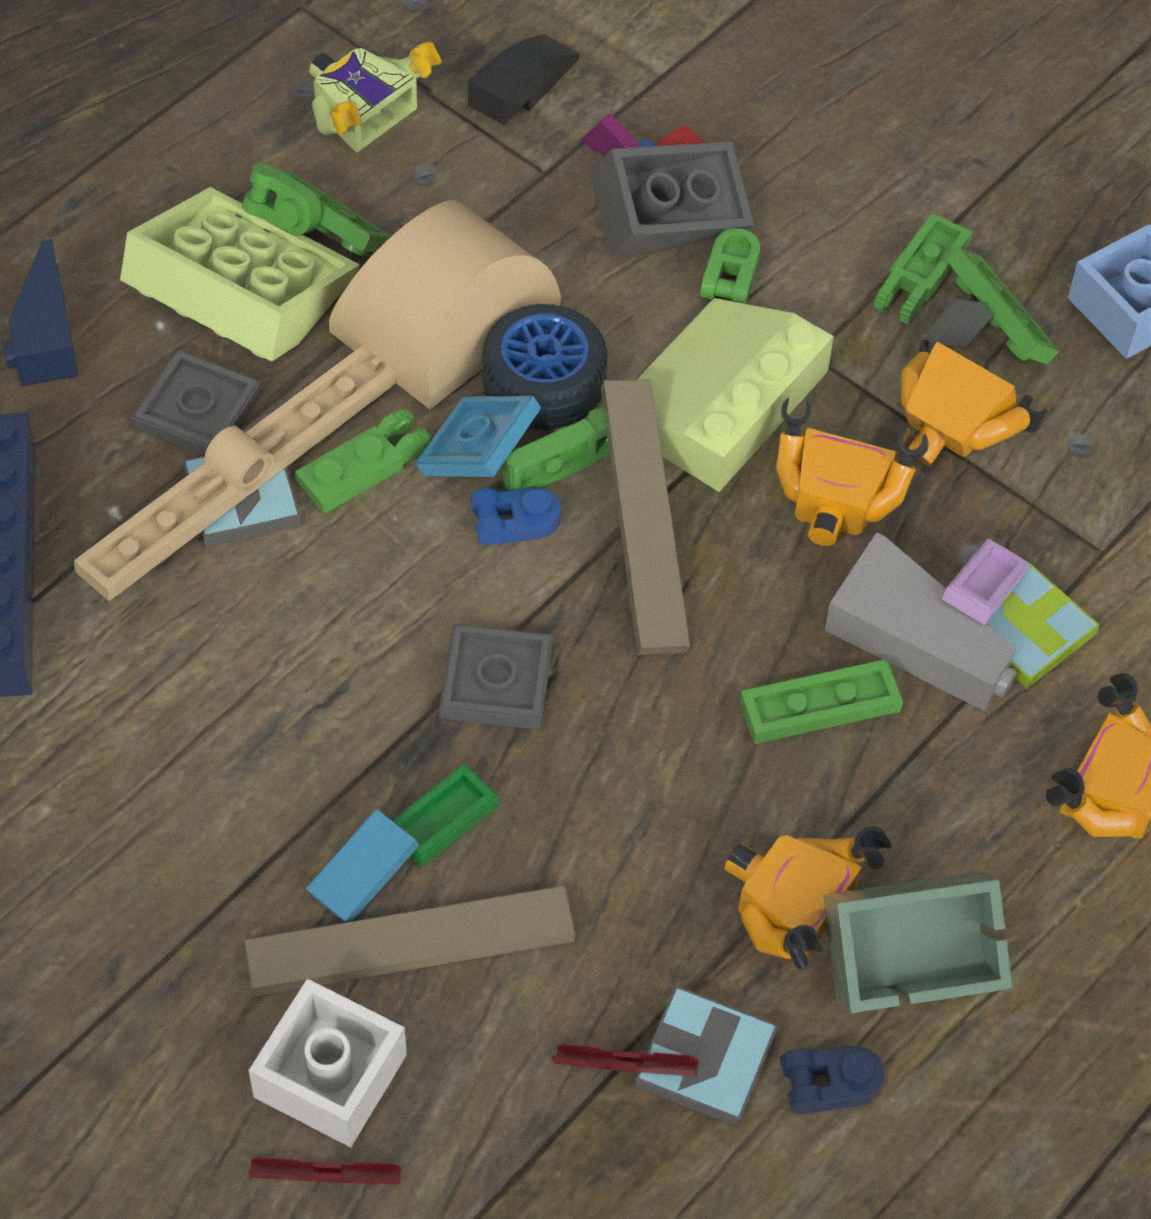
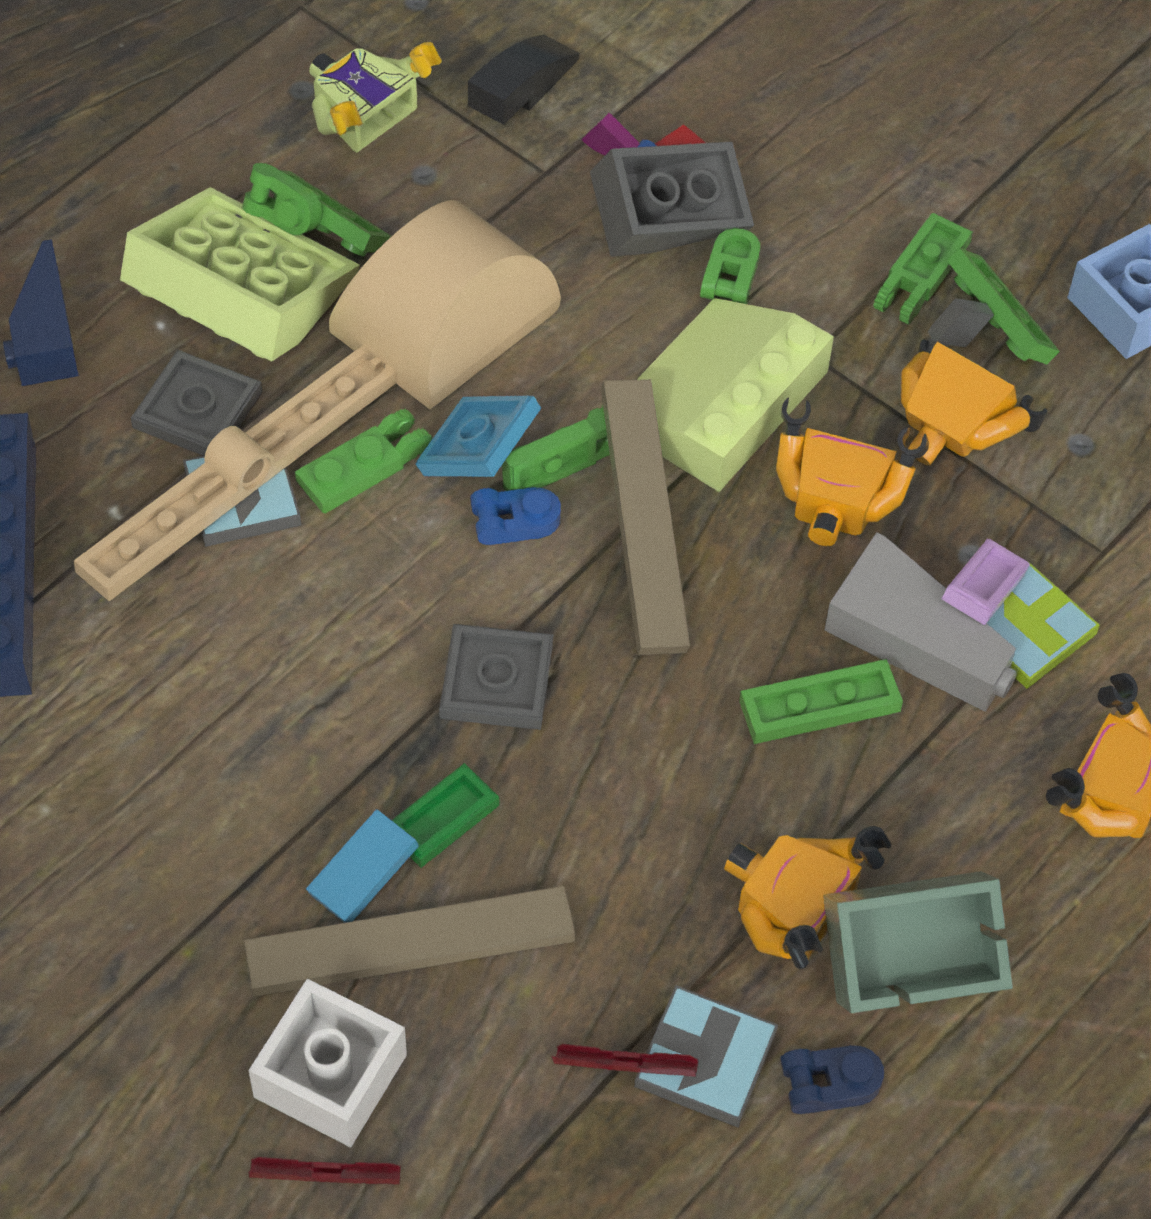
wheel [482,304,608,430] -> none

